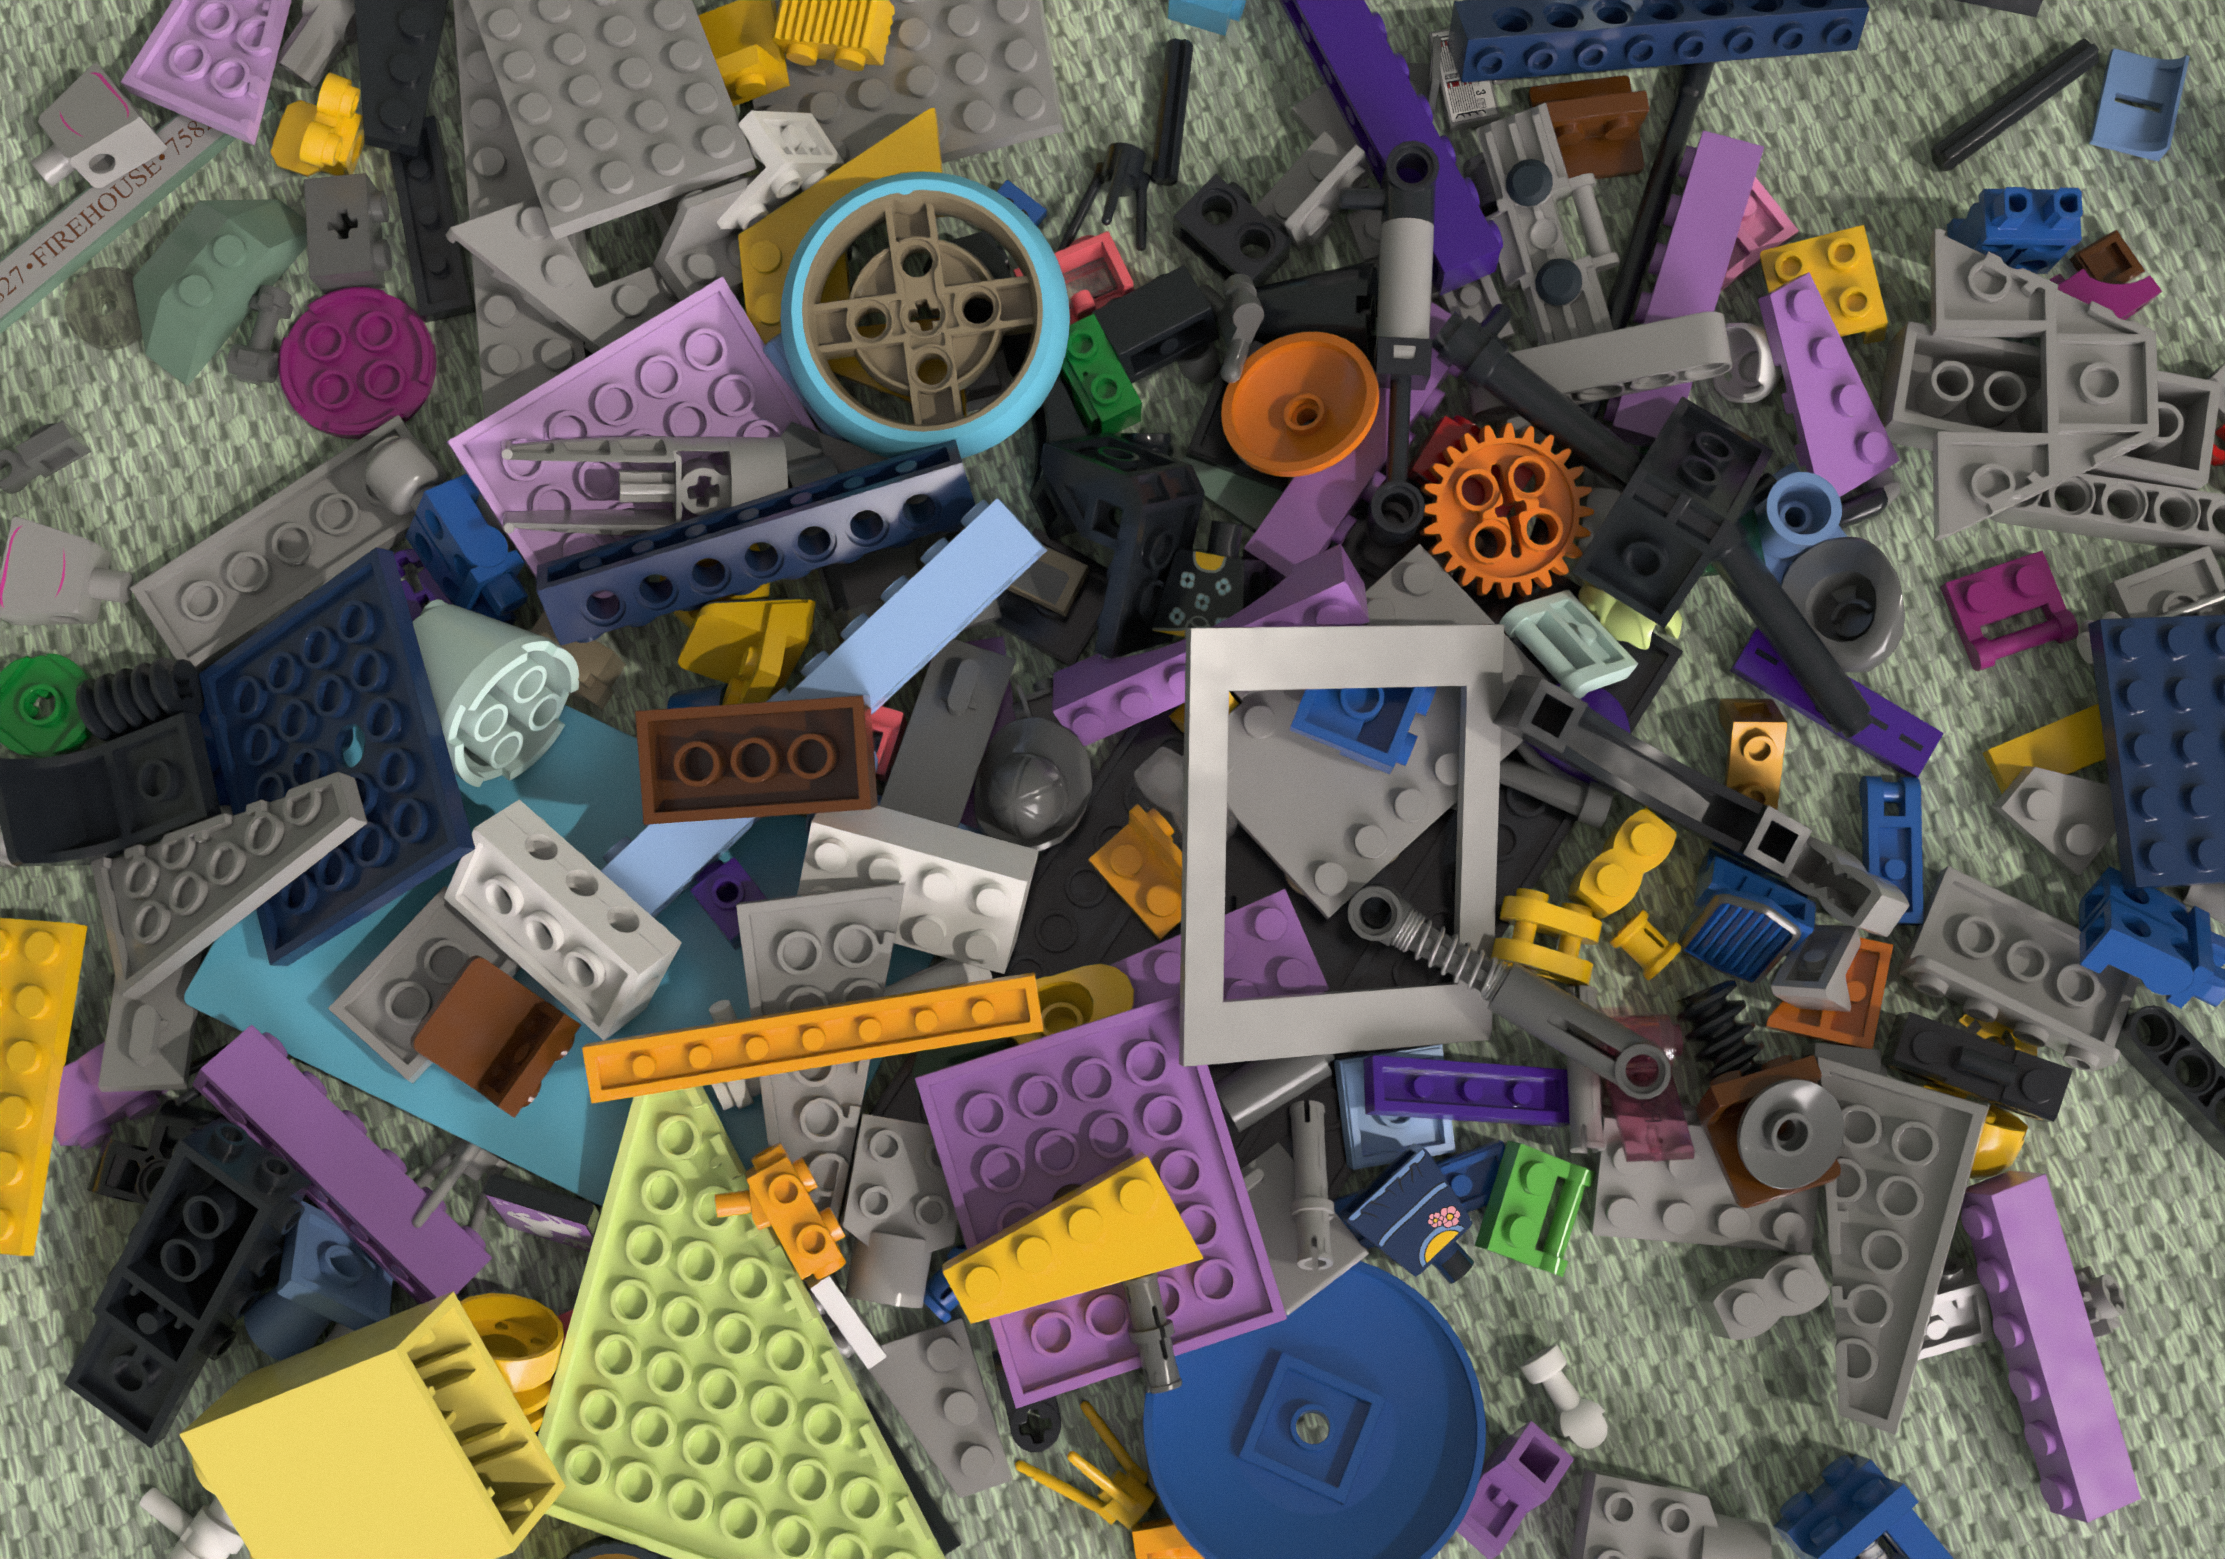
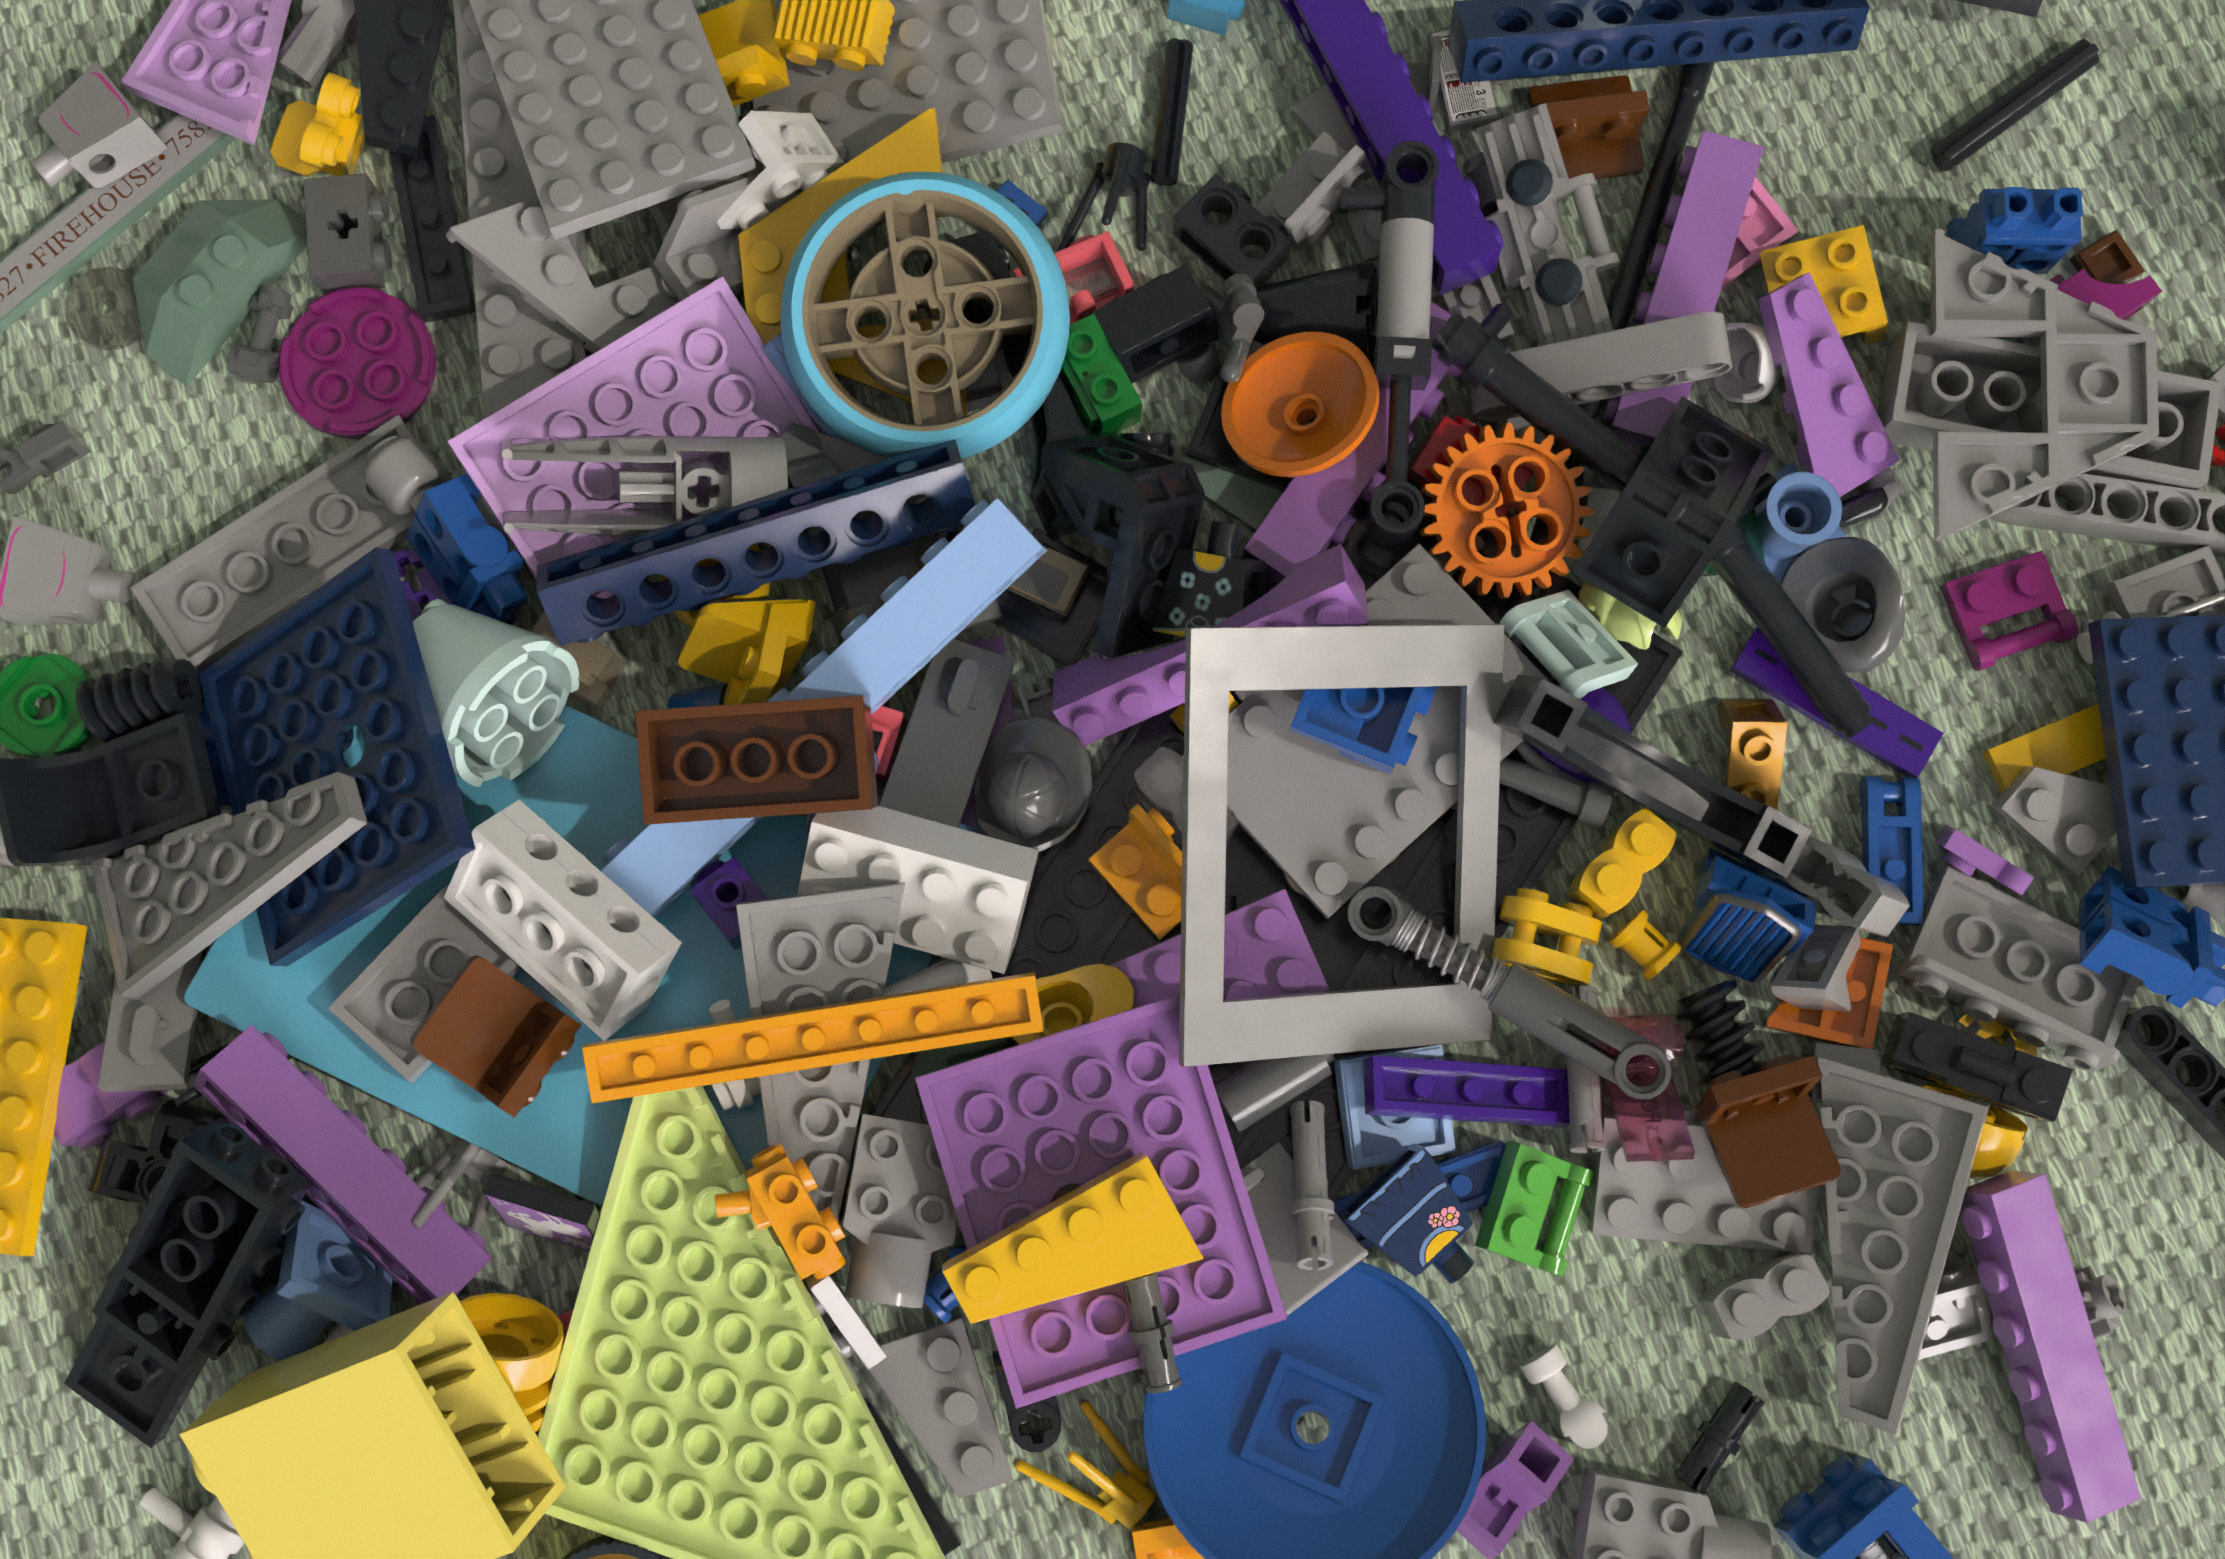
dark grey dish [1737,1078,1844,1189] -> none
medium blue piece [2089,48,2190,162] -> none
none -> black pin [1673,1381,1765,1494]
none -> medium lavender plate [1935,824,2034,895]

